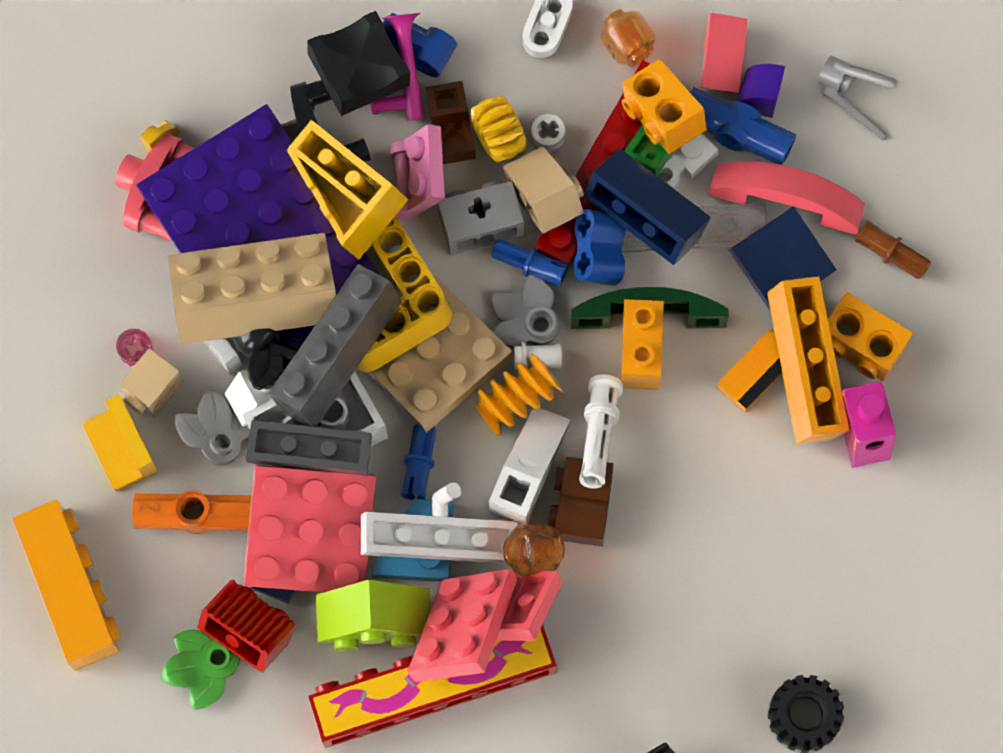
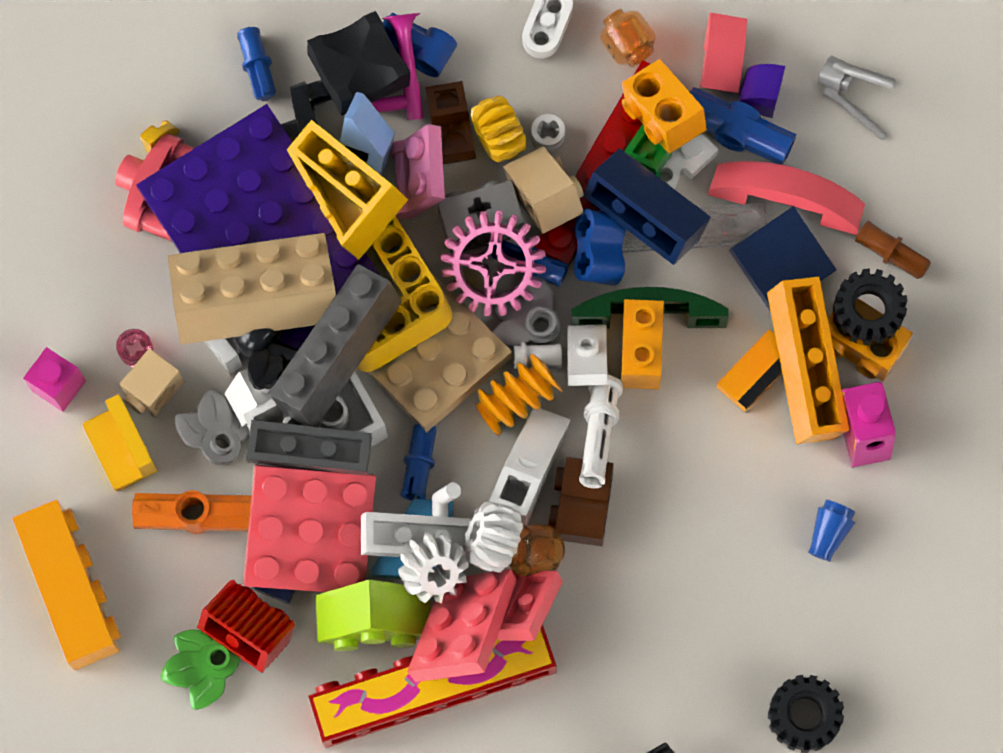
none -> dark pink brick [23,347,86,412]
none -> blue axle [237,27,276,102]
none -> light blue slope [340,92,395,176]
none -> white gear [398,532,469,604]
none -> bright pink gear [440,210,546,316]
none -> white gear [463,502,523,573]
none -> white plate [568,325,608,386]
none -> blue cone [808,500,855,562]
none -> black tyre [832,268,908,346]

